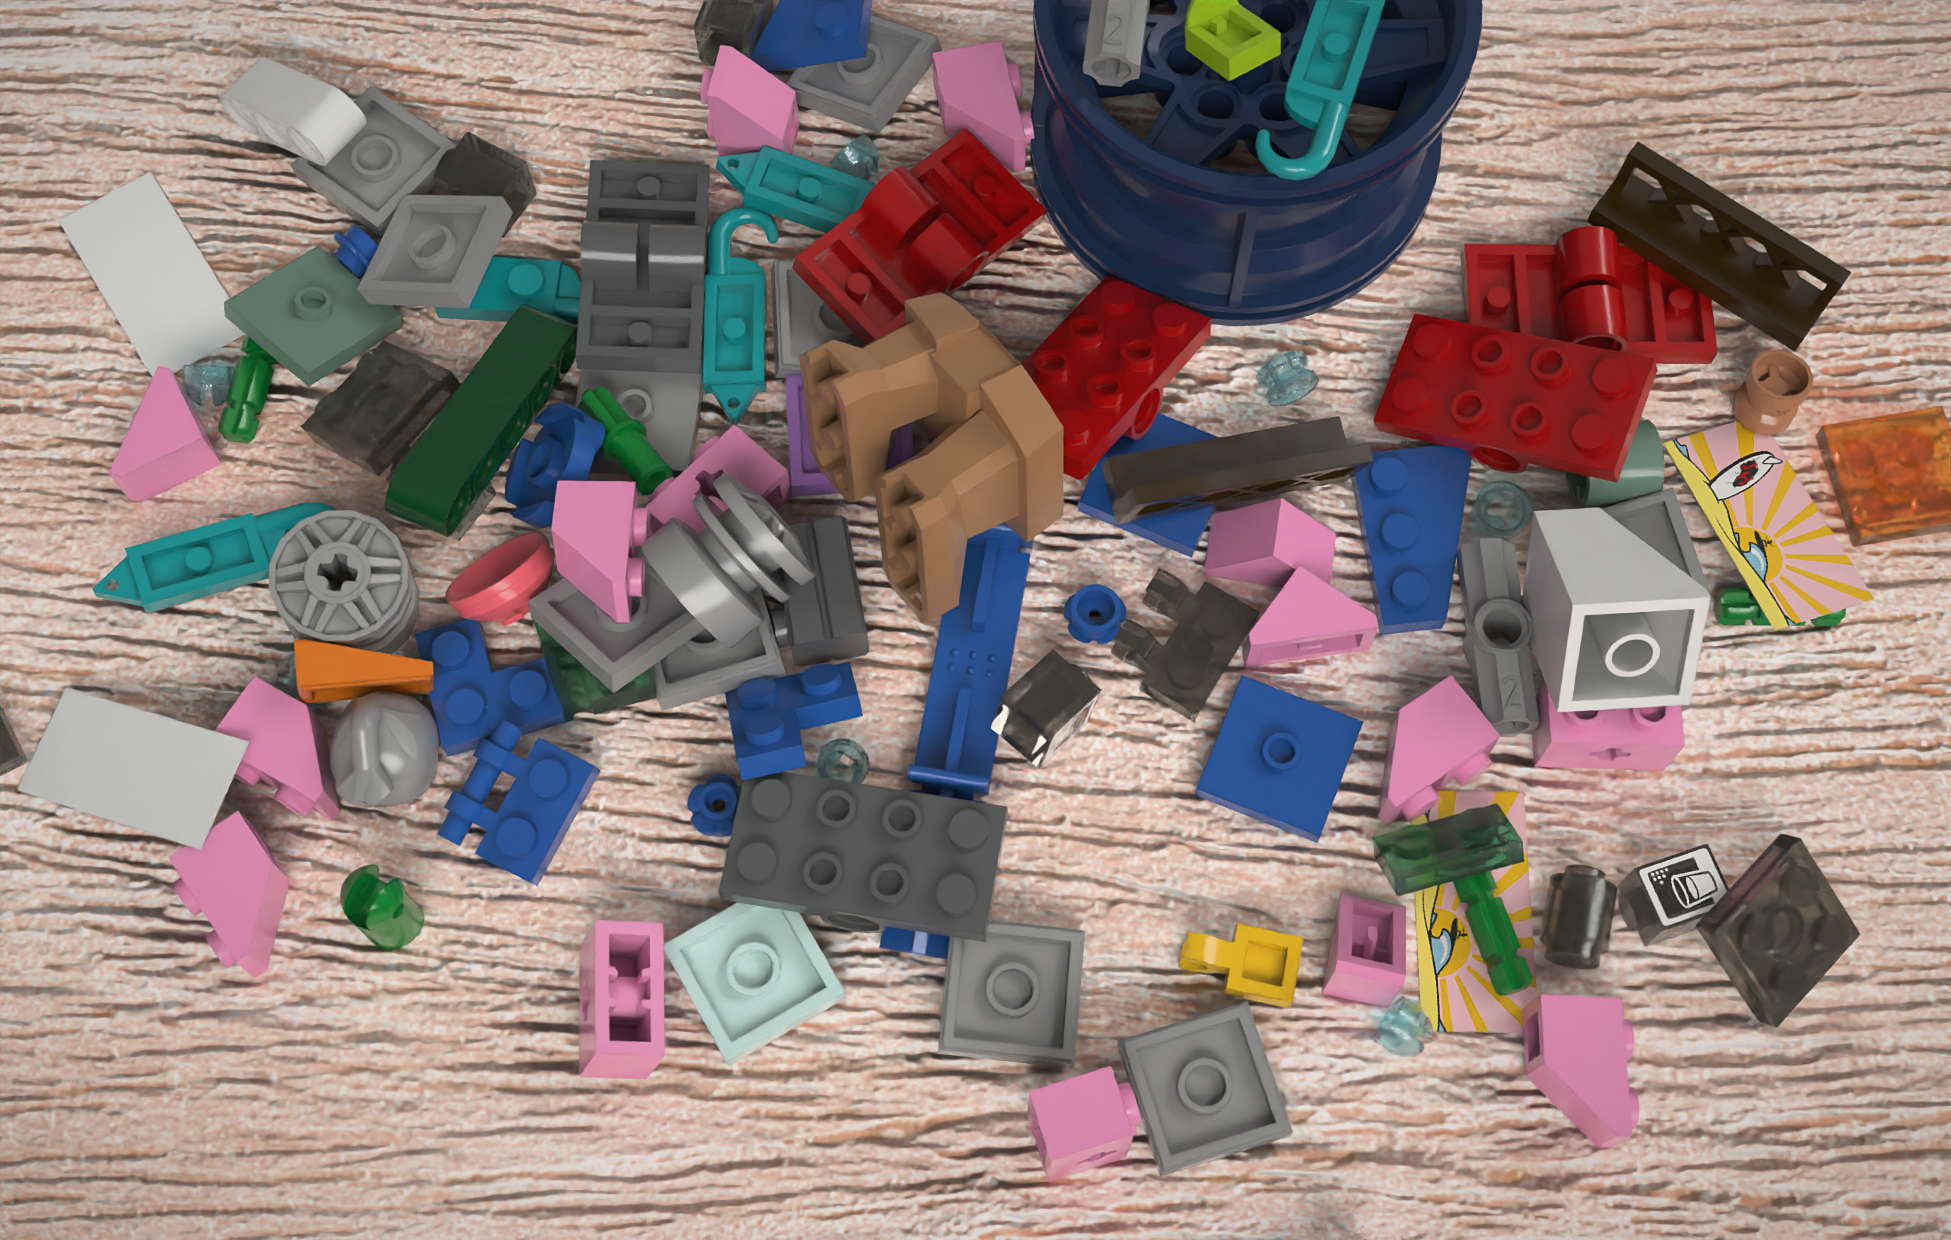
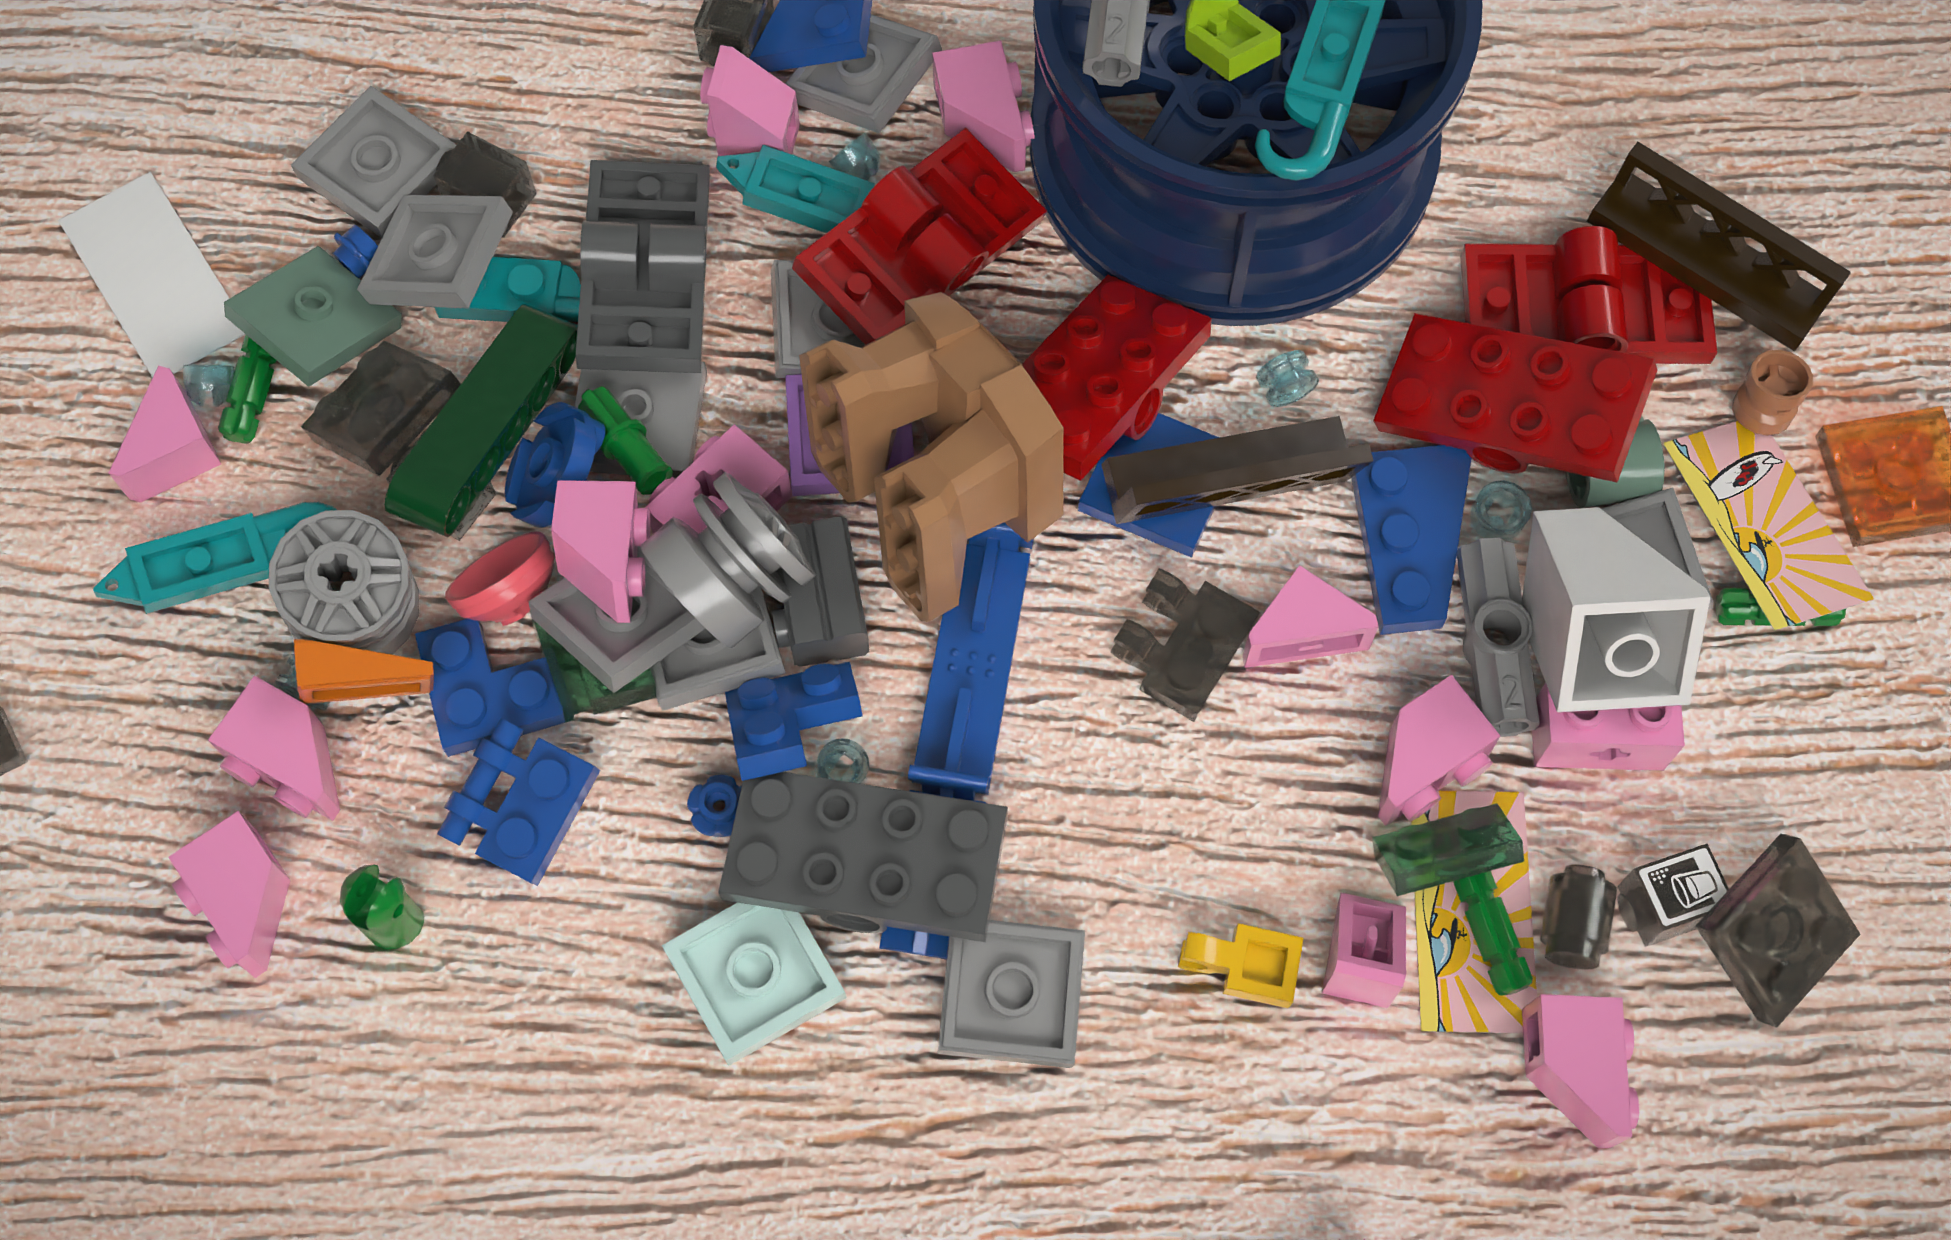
white sticker [17,687,249,850] -> none
white beam [219,57,367,166] -> none
light grey piece [330,690,439,809] -> none
bright pink brick [579,920,665,1079] -> none
teal plate [703,206,779,425] -> none
clear smoke brick [991,650,1102,769] -> none
bright pink brick [1027,1066,1141,1183] -> none
blue plate [1064,584,1127,645] -> none
light grey plate [1117,1001,1293,1177] -> none
blue plate [1195,675,1363,843] -> none
bright pink slope [1203,498,1336,588] -> none
clear light blue hinge [1373,996,1433,1057] -> none

